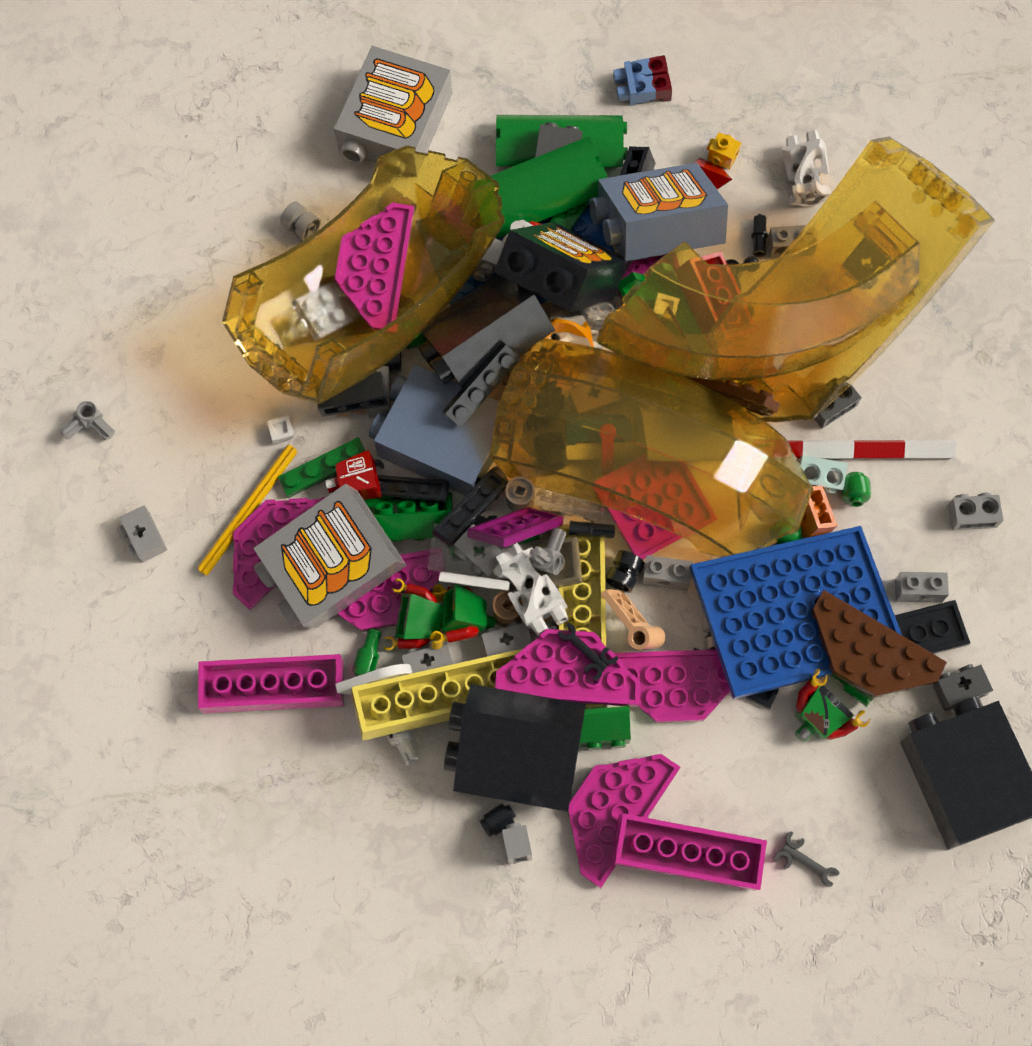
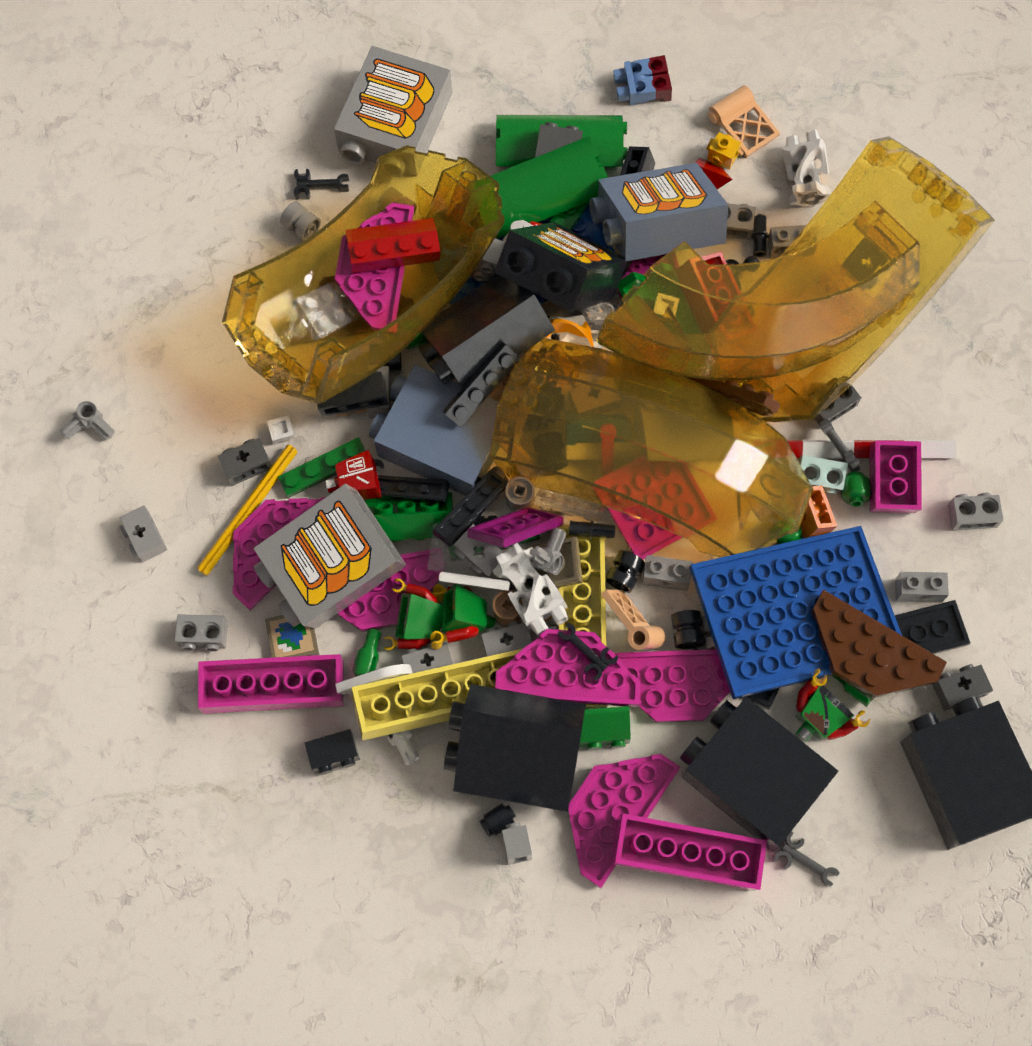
none -> light grey brick [175,614,228,651]
none -> dark grey brick [218,438,272,486]
none -> tile [265,615,320,658]
none -> black bar [294,169,349,200]
none -> black brick [304,729,360,775]
none -> red slope [345,218,440,273]
none -> black wheel [671,610,705,649]
none -> black brick [679,697,839,852]
none -> light nougat piece [708,85,780,158]
none -> light grey brick [726,202,756,240]
none -> dark grey bar [819,418,861,472]
none -> dark pink brick [869,440,922,513]

